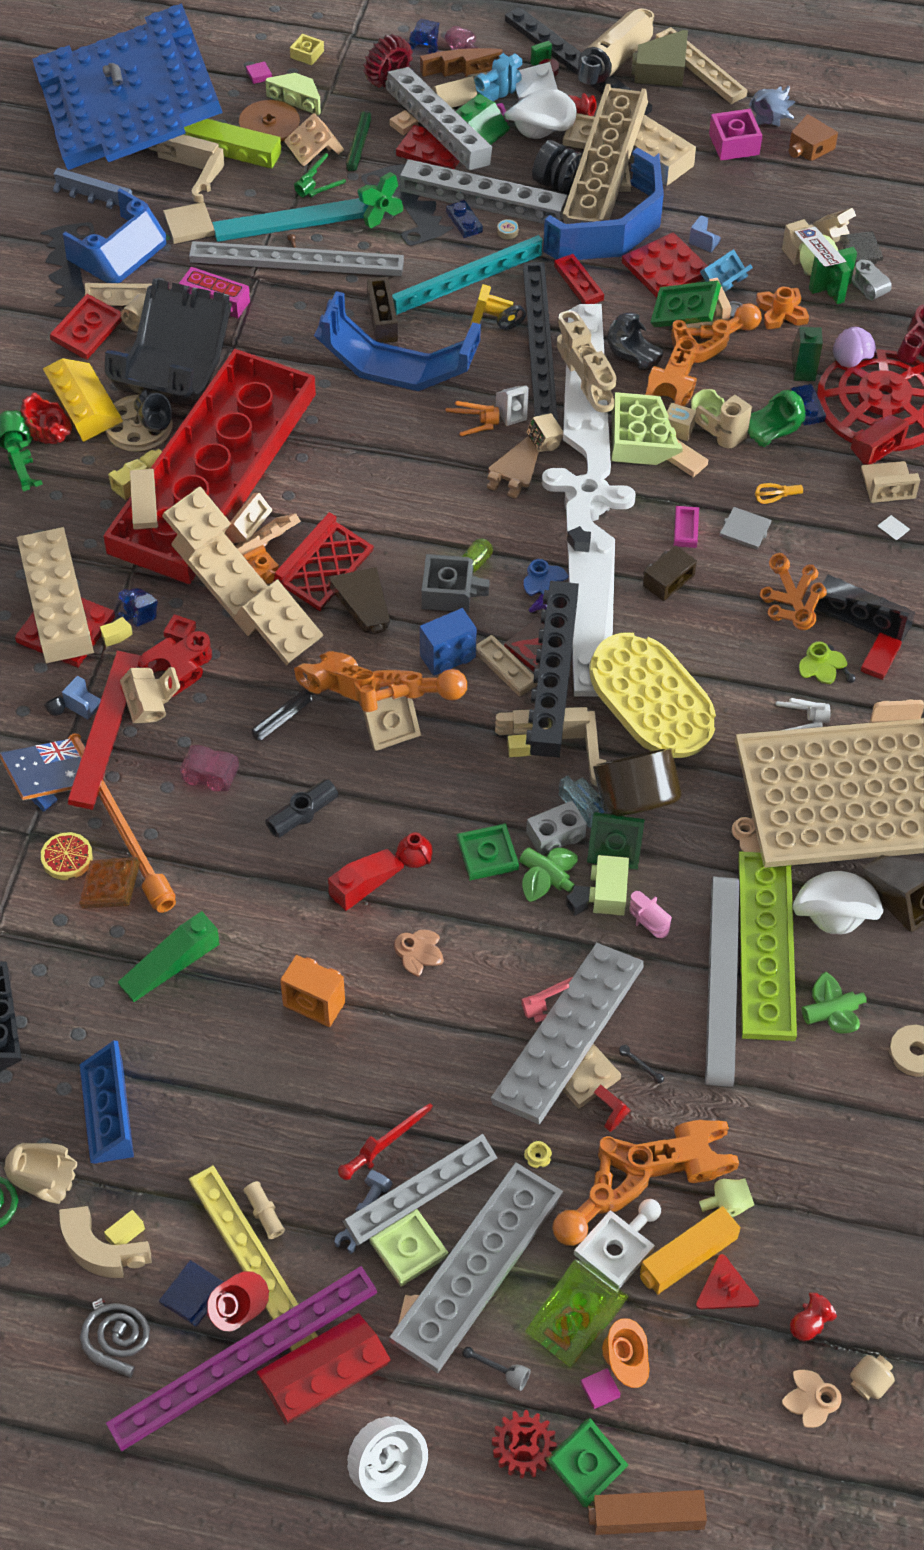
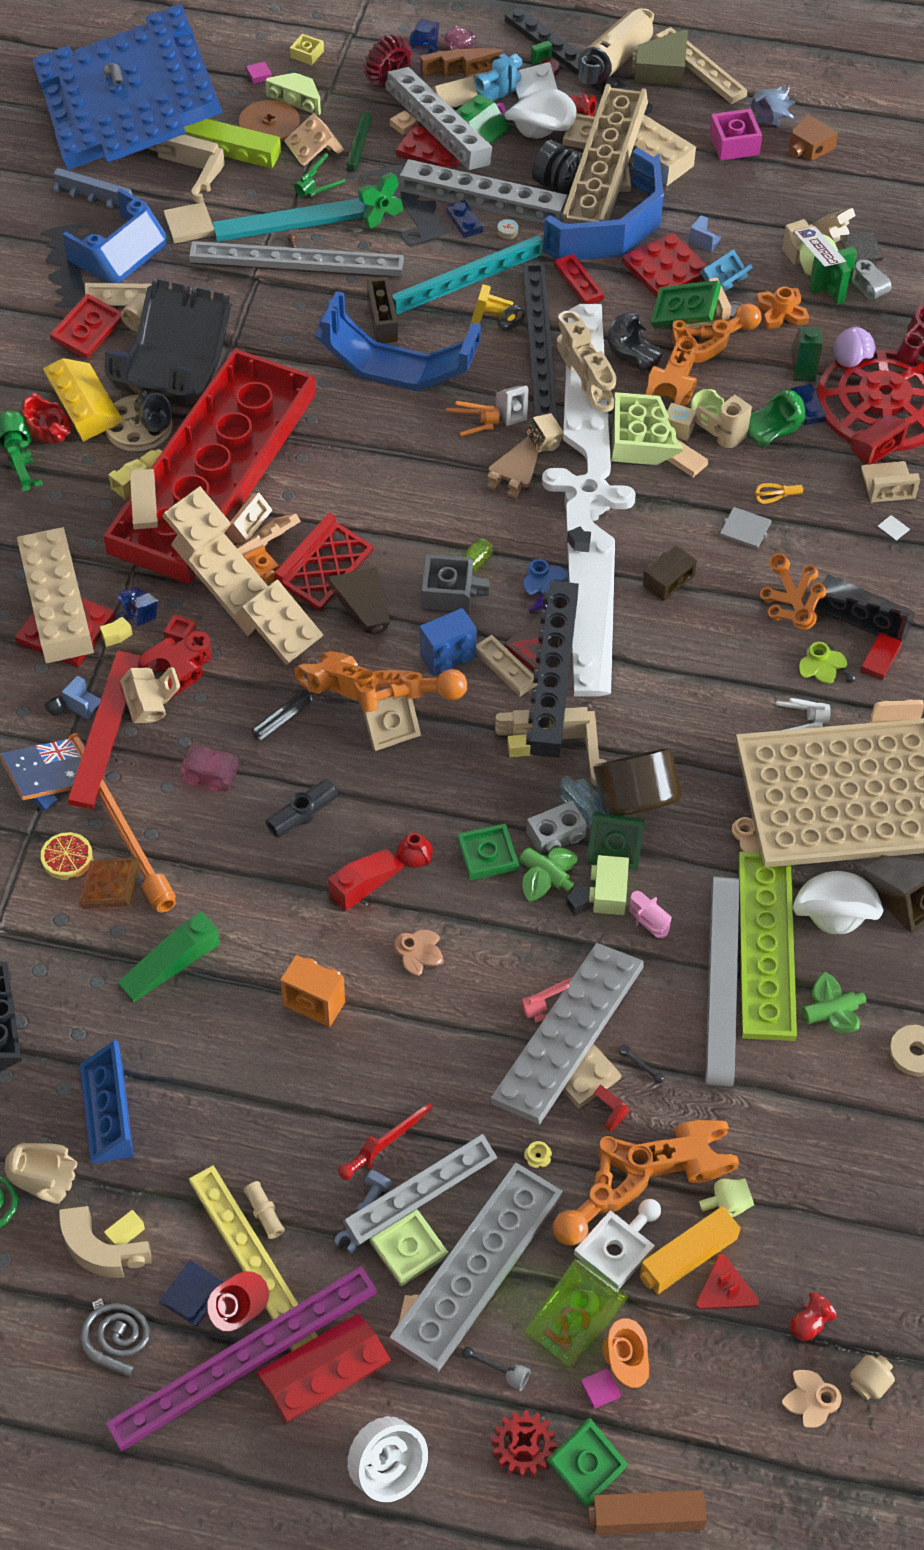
brick [179,267,250,318] -> none
light yellow plate [589,633,716,758] -> none
dark pink tile [674,506,699,548] -> none

